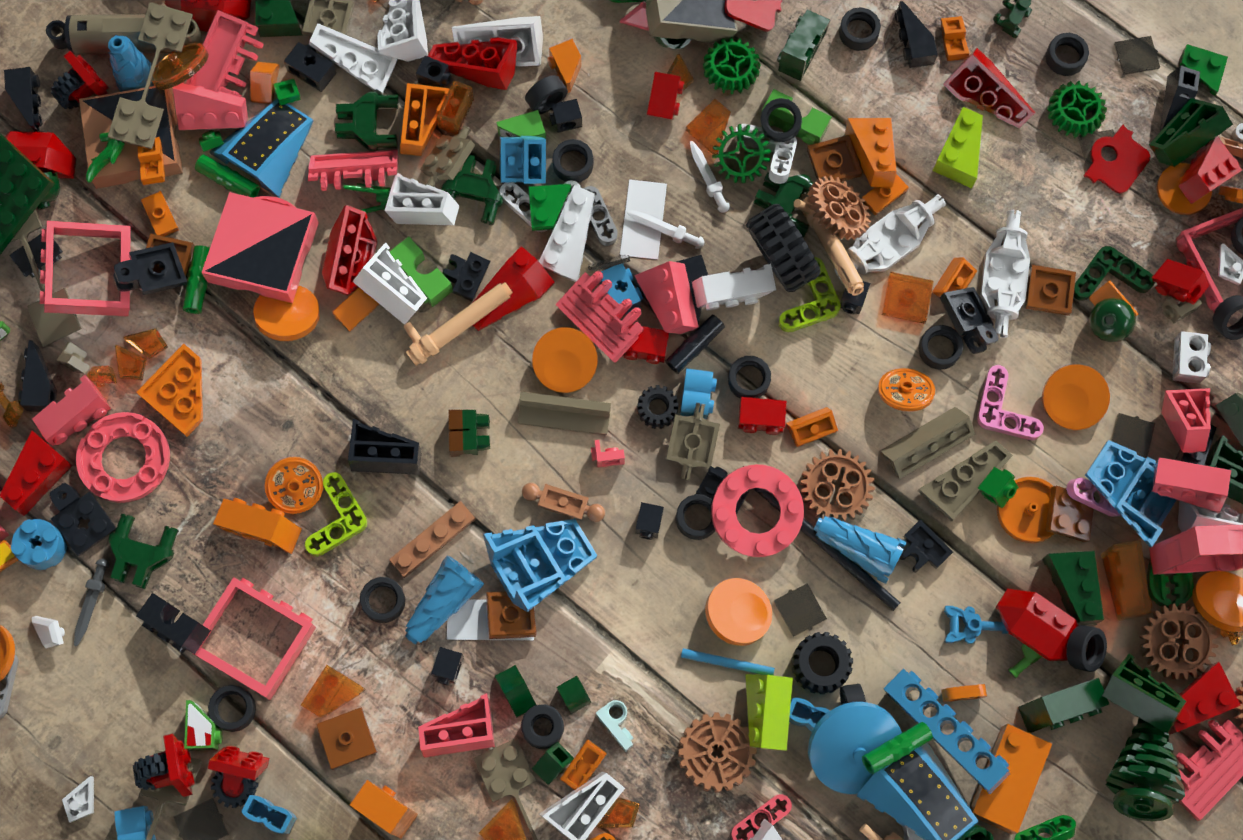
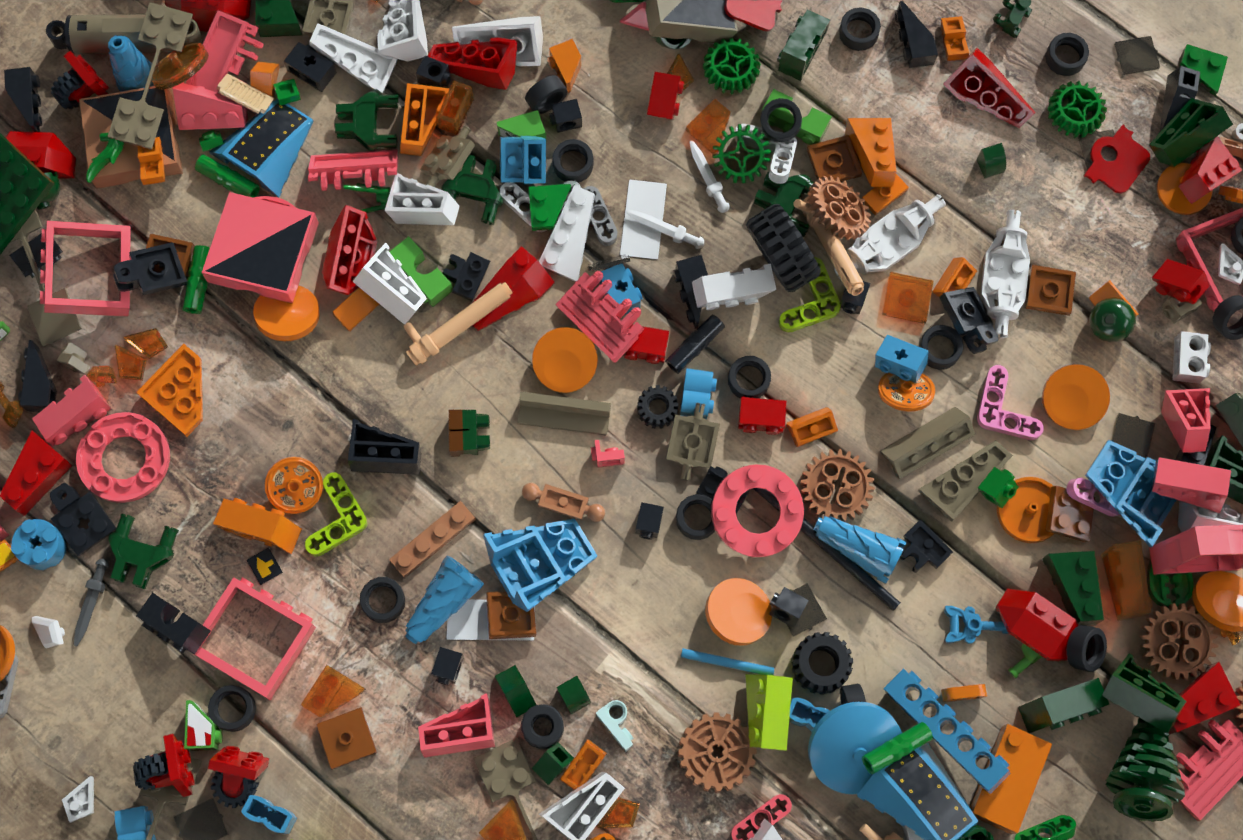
orange plate [141,191,179,237] -> none
orange brick [350,780,418,839] -> none
coral wedge [634,261,699,334] -> none
lime wedge [933,107,983,189] -> none
dark green beam [1073,246,1155,301] -> none
none -> tan window [216,74,274,114]
none -> black sticker [247,547,283,585]
none -> black brick [769,587,809,628]
none -> dark azure brick [875,335,928,383]
none -> dark green brick [976,143,1007,179]

